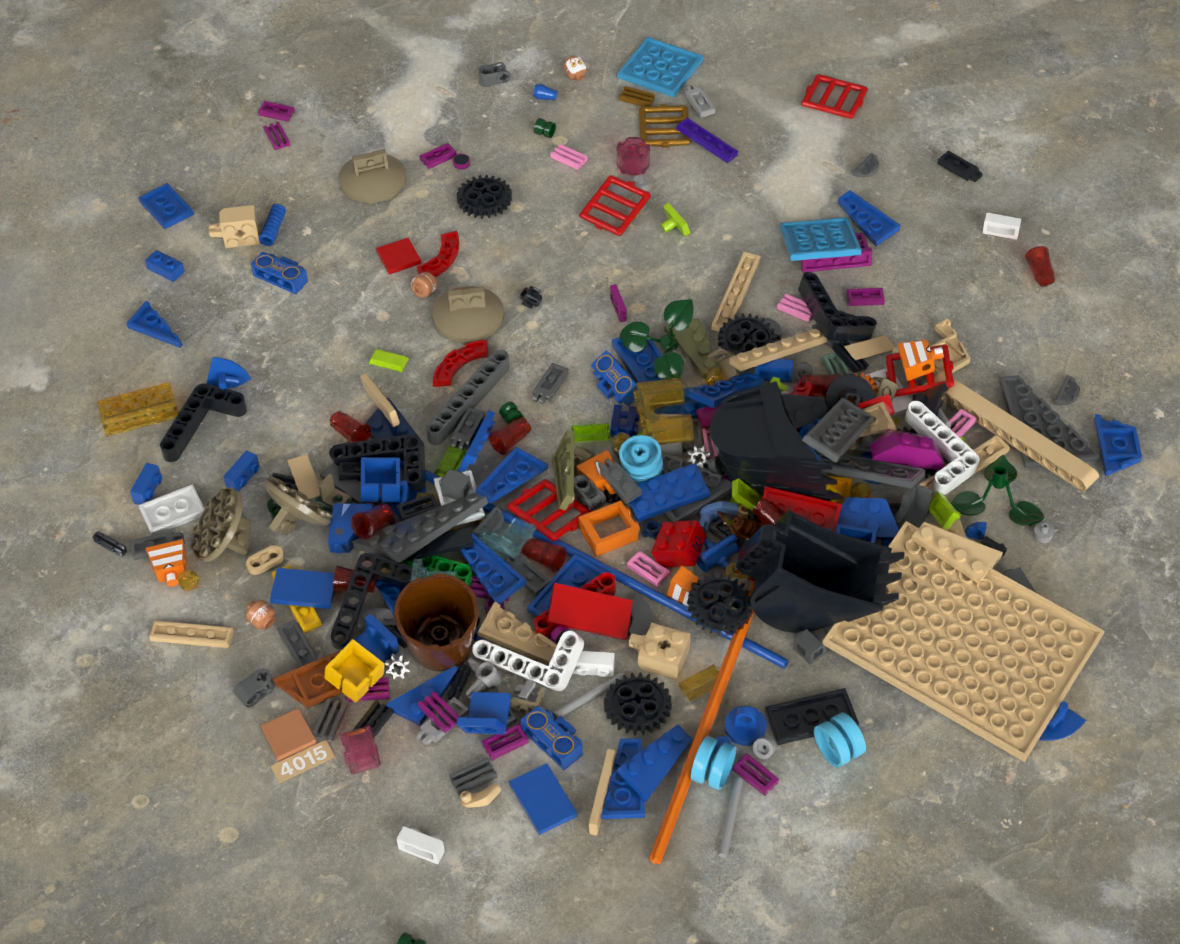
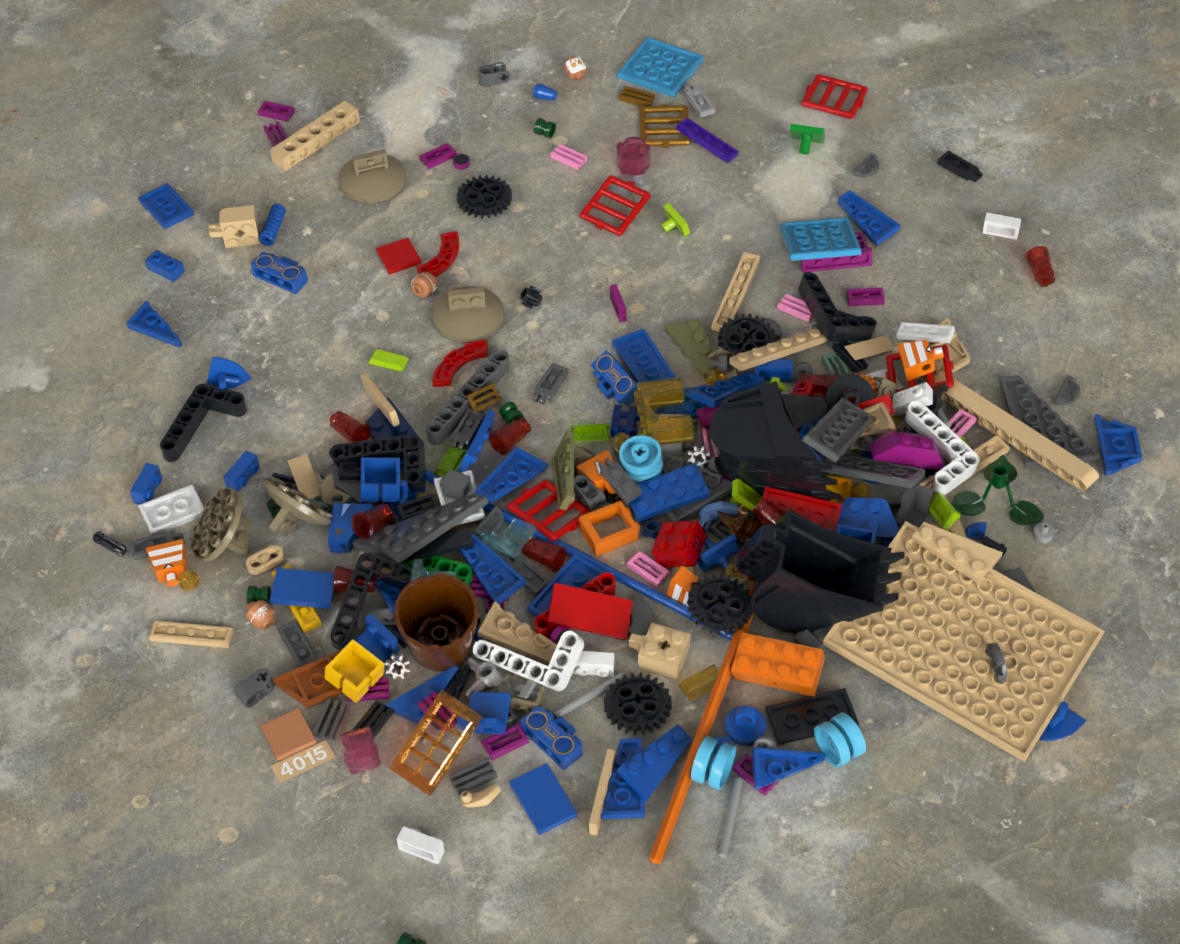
clear yellow fence [97,382,179,437] -> none
dark green plant [620,299,694,385] -> none
none -> dark green wheel [247,585,271,605]
none -> tan brick [270,101,360,171]
none -> clear orange piece [389,690,482,796]
none -> pearl gold tile [467,383,502,412]
none -> dark grey tile [712,354,728,373]
none -> orange brick [731,632,825,697]
none -> blue wing [752,747,826,790]
none -> green tile [790,124,825,155]
none -> white piece [893,382,933,416]
none -> white tile [897,322,955,343]
none -> dark grey tile [986,642,1007,683]

